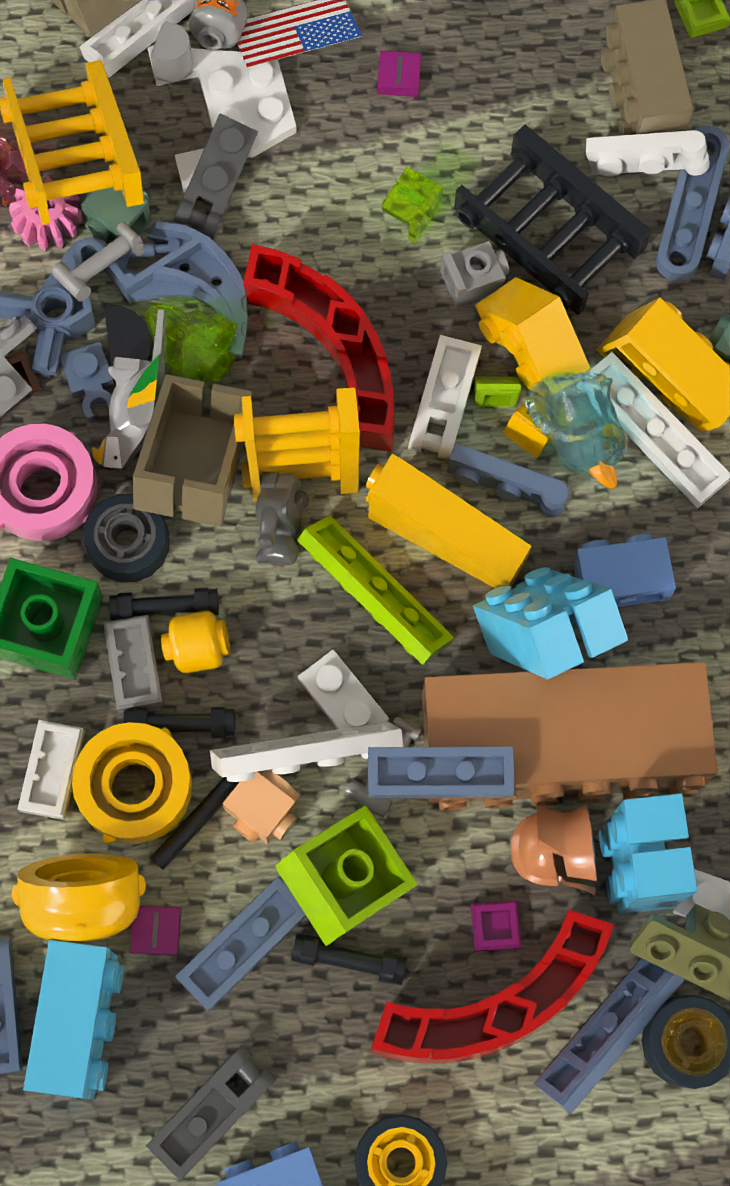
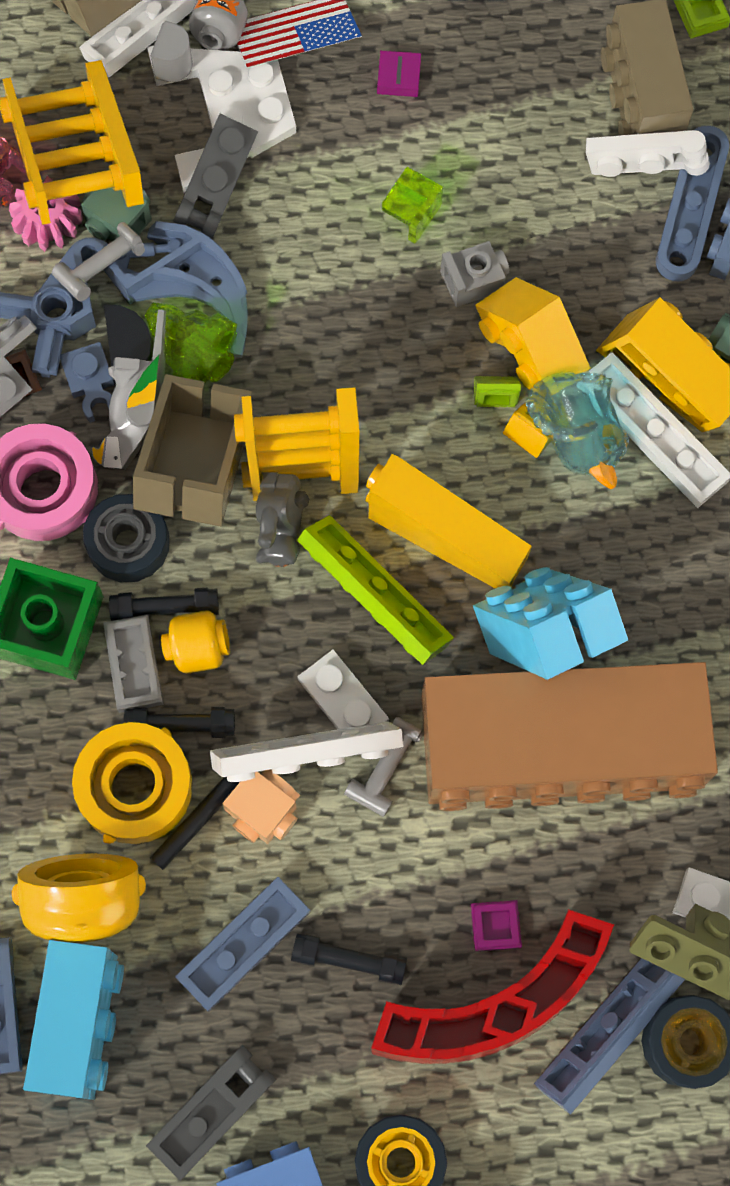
white plate [18,720,86,820] -> none
magenta tile [130,906,182,956] -> none
red brick [243,244,395,452] -> none
lime brick [275,805,418,946] -> none
sand blue plate [368,747,514,798] -> none
white plate [408,335,482,460] -> none
sand blue plate [447,443,569,518] -> none
black fence [454,124,652,316] -> none
nougat helmet [511,805,597,896] -> none
medium blue brick [573,534,676,607] -> none
medium azure piece [599,793,697,914] -> none

